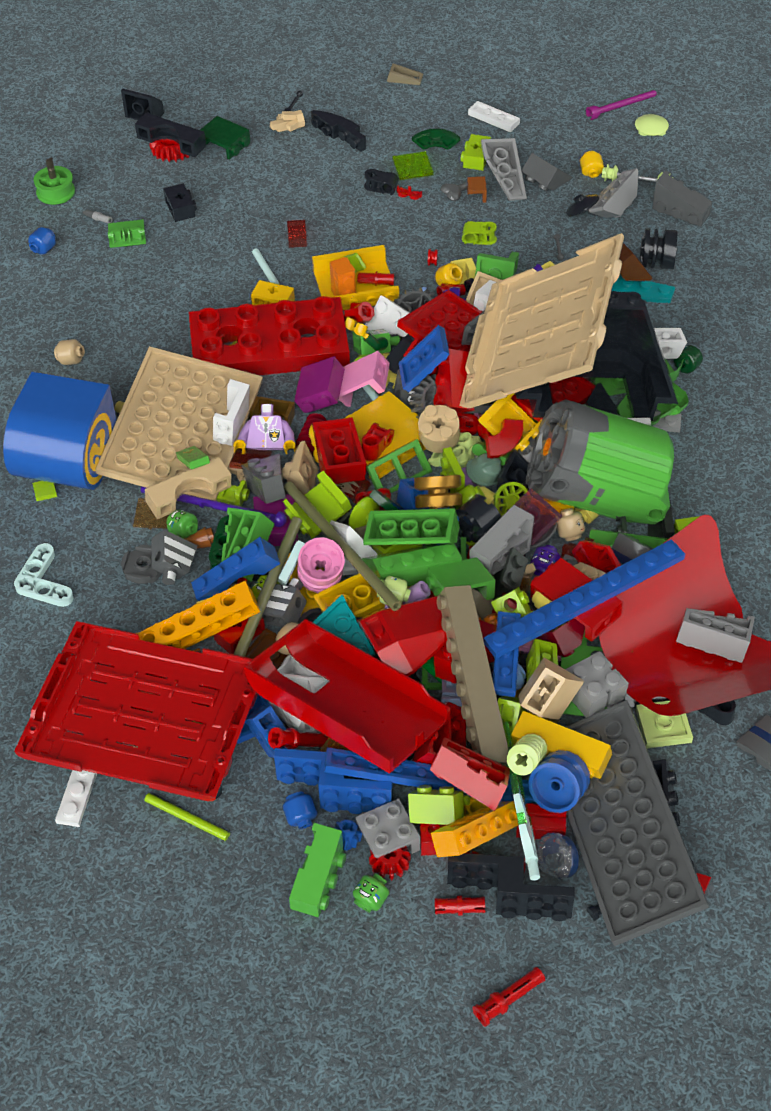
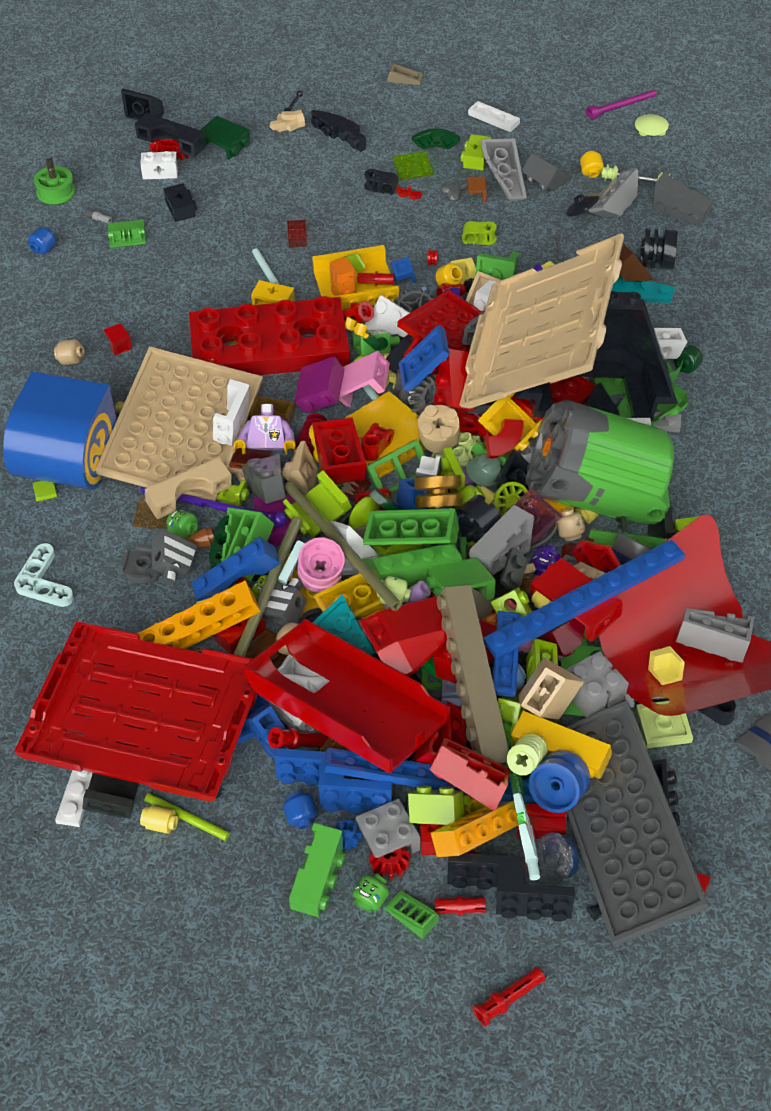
bright green tile [176,446,210,470] -> none
none -> pearl dark grey panel [82,773,139,818]
none -> red panel [104,323,132,356]
none -> white brick [140,151,178,179]
none -> light yellow brick [140,805,178,834]
none -> bright green slope [384,891,439,939]
none -> blue panel [391,257,416,283]
none -> white panel [416,455,441,477]
none -> light yellow panel [648,646,684,685]

